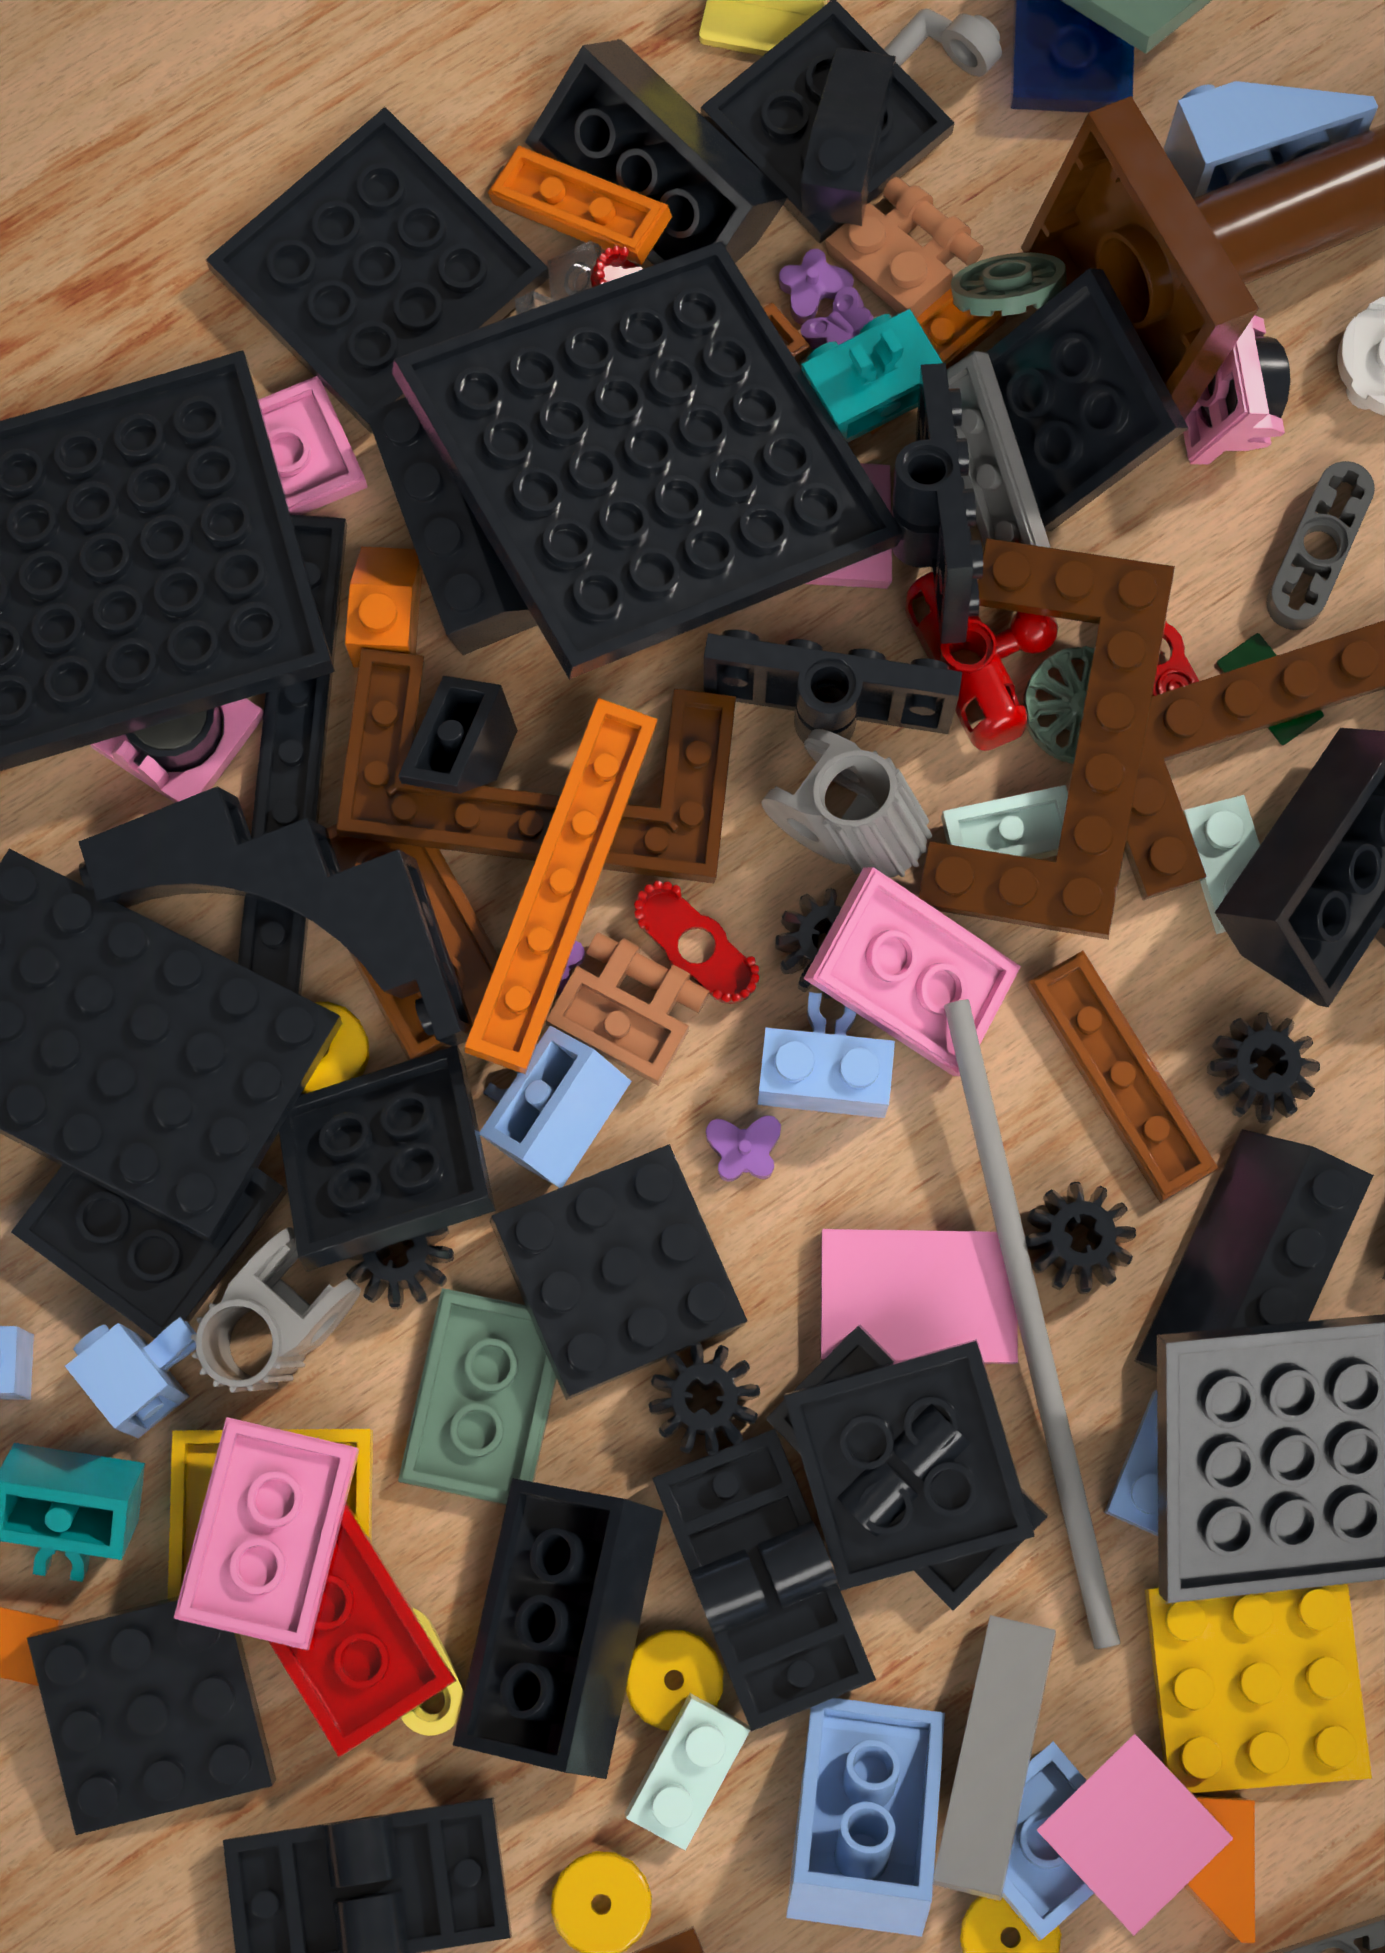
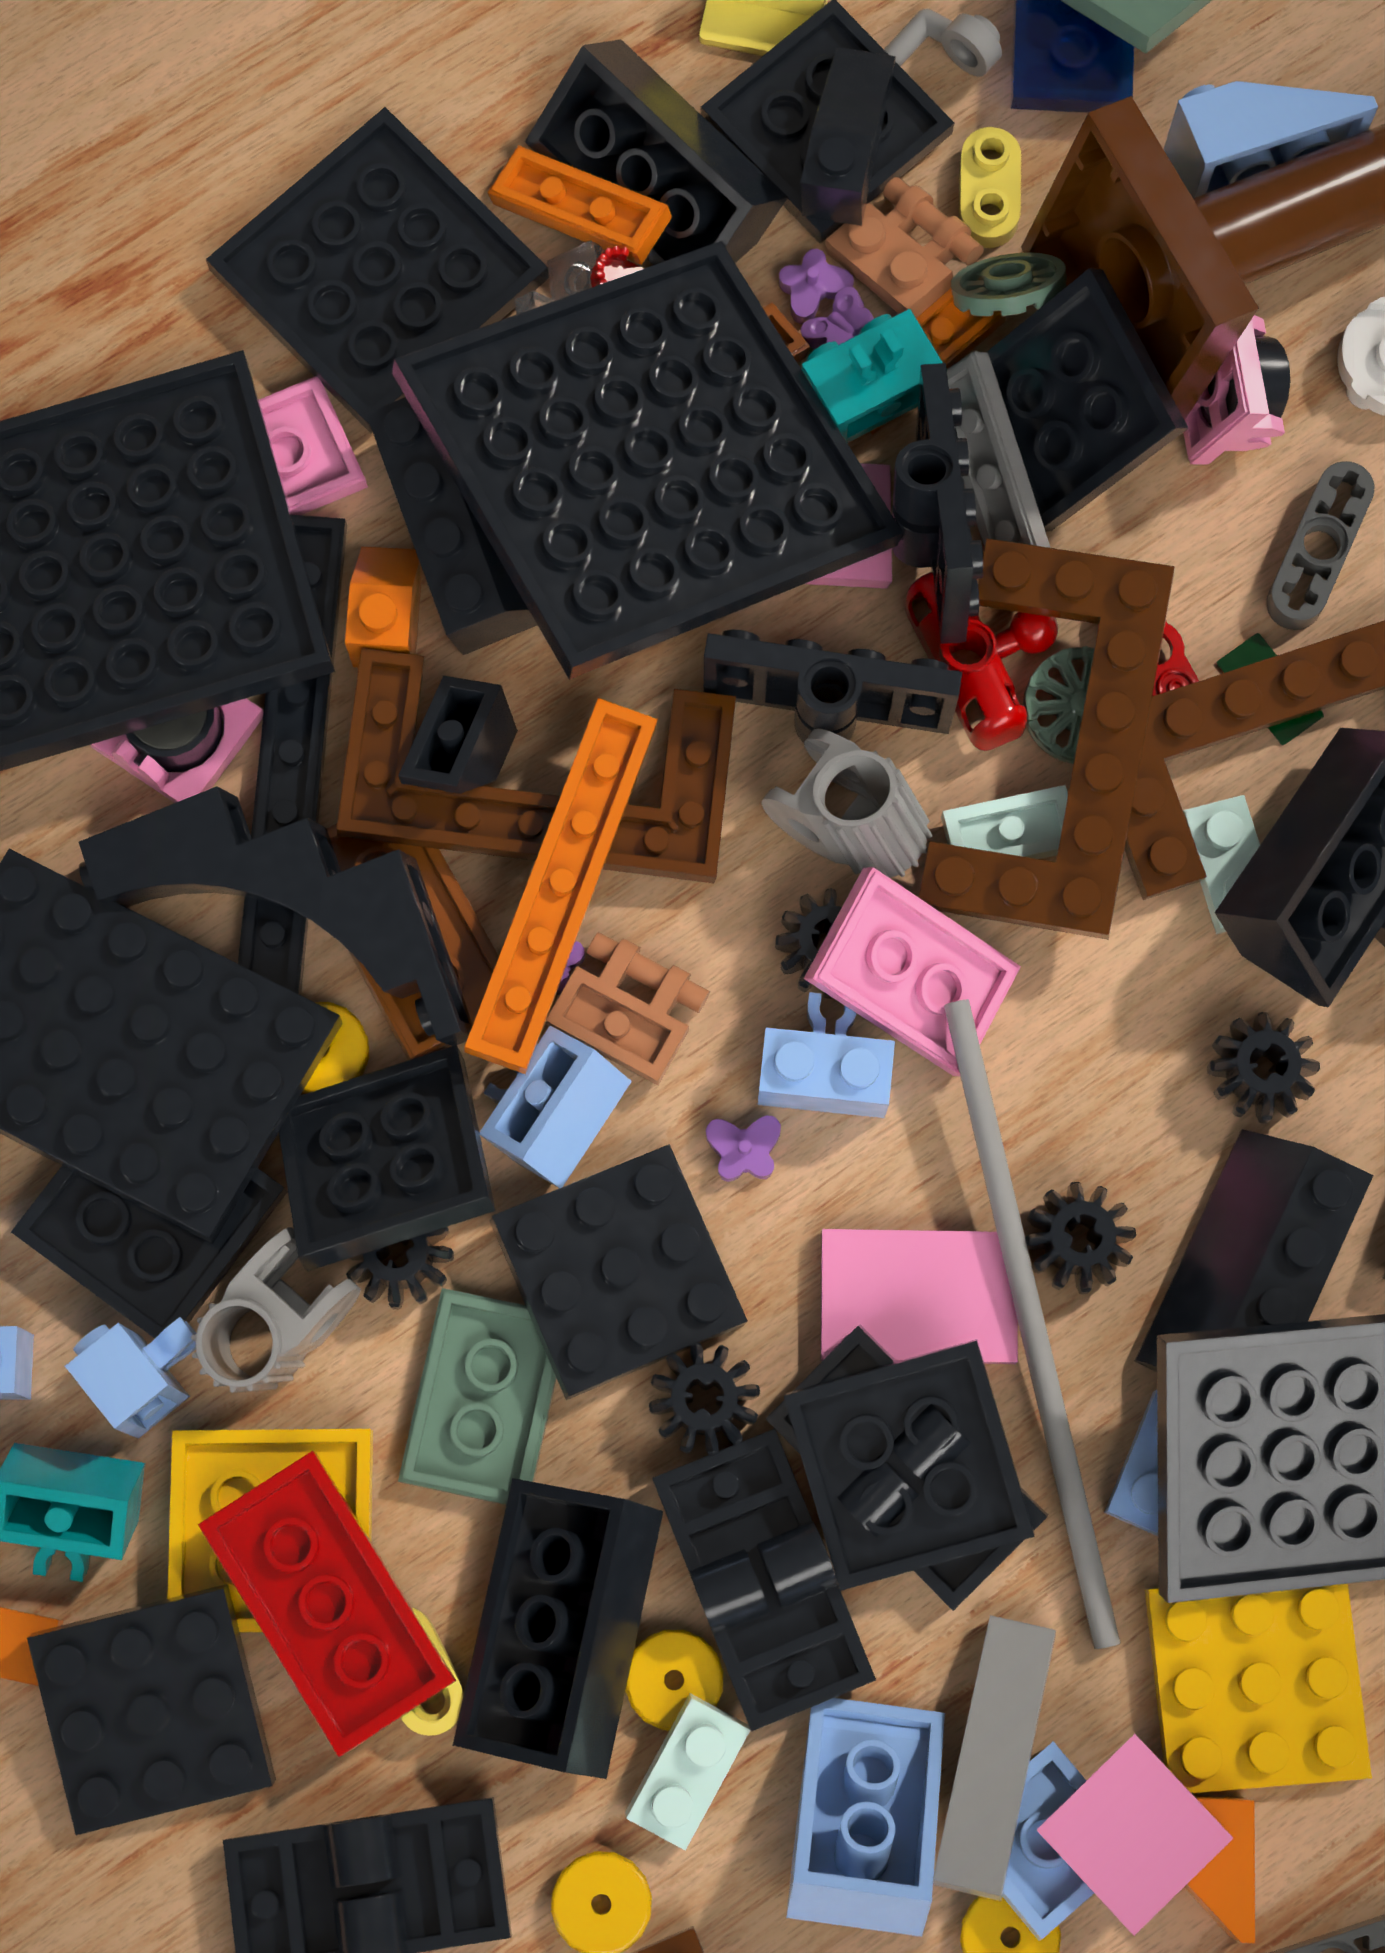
bright pink tile [174,1417,359,1650] -> none
red piece [634,881,759,1004] -> none
dark orange tile [1027,951,1218,1203] -> none
none -> light yellow plate [959,127,1021,248]

